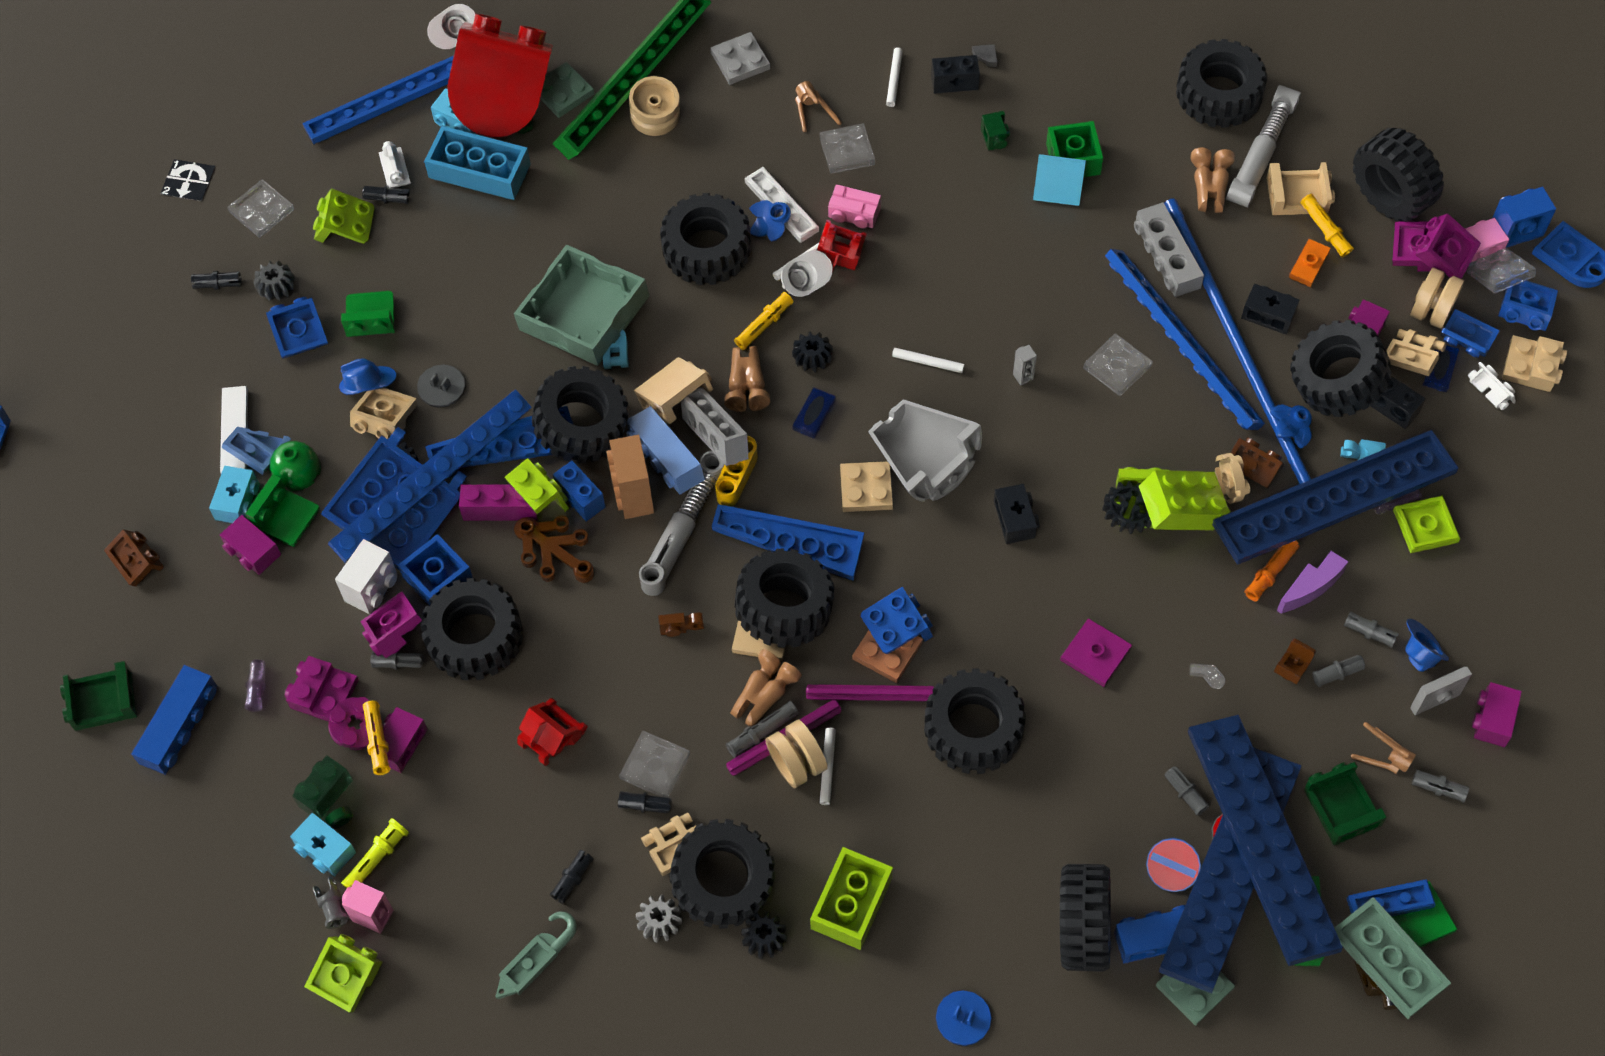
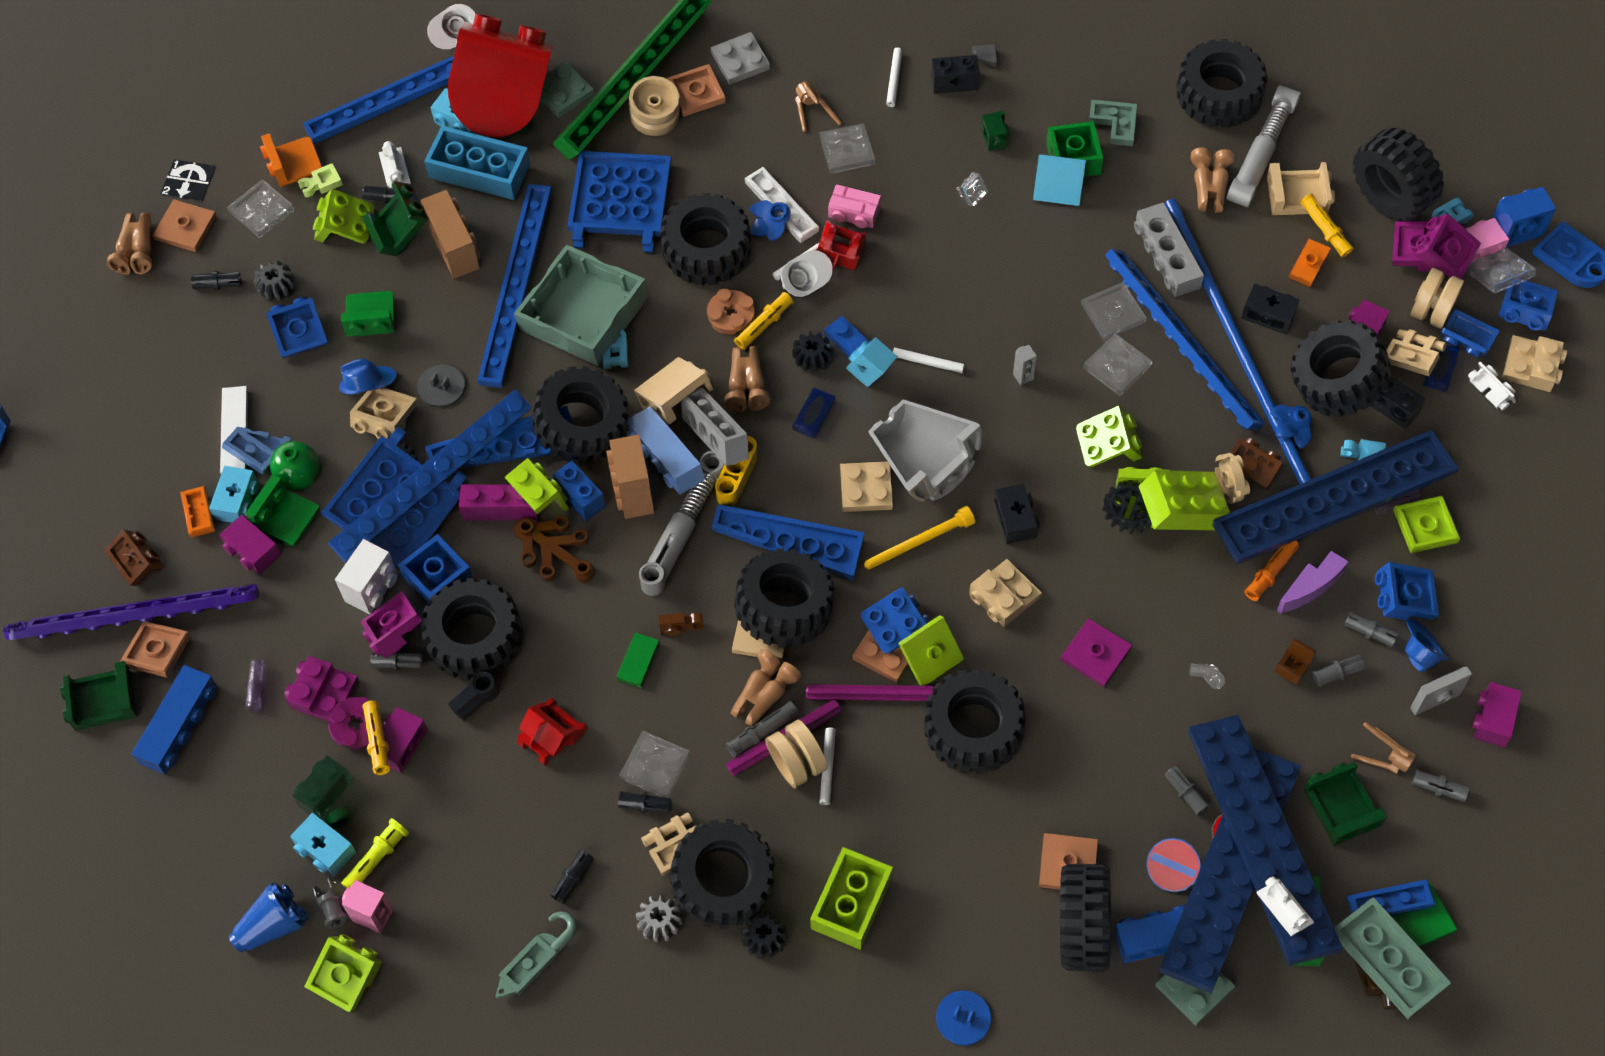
none -> dark purple plate [3,584,260,640]
none -> medium nougat piece [106,213,152,275]
none -> nougat plate [120,621,191,678]
none -> nougat plate [153,199,217,252]
none -> orange plate [180,486,215,538]
none -> blue cone [229,882,309,953]
none -> orange bracket [260,133,322,187]
none -> yellowish green plate [298,163,343,197]
none -> dark green panel [363,181,428,257]
none -> medium nougat brick [420,190,481,279]
none -> black piece [448,671,499,721]
none -> blue plate [477,184,552,388]
none -> blue plate [567,151,672,253]
none -> green tile [616,633,660,688]
none -> nougat plate [667,64,726,117]
none -> nougat plate [707,288,755,335]
none -> blue plate [824,316,870,357]
none -> medium azure brick [846,337,898,387]
none -> yellow piece [864,506,976,569]
none -> lime plate [898,615,964,686]
none -> clear tile [956,172,988,206]
none -> tan plate [969,559,1042,627]
none -> nougat plate [1039,833,1098,890]
none -> bracket [1076,406,1143,467]
none -> clear tile [1081,282,1147,340]
none -> sand green plate [1089,99,1137,146]
none -> white hinge [1257,876,1314,936]
none -> blue plate [1375,562,1439,620]
none -> medium azure plate [1430,197,1474,224]

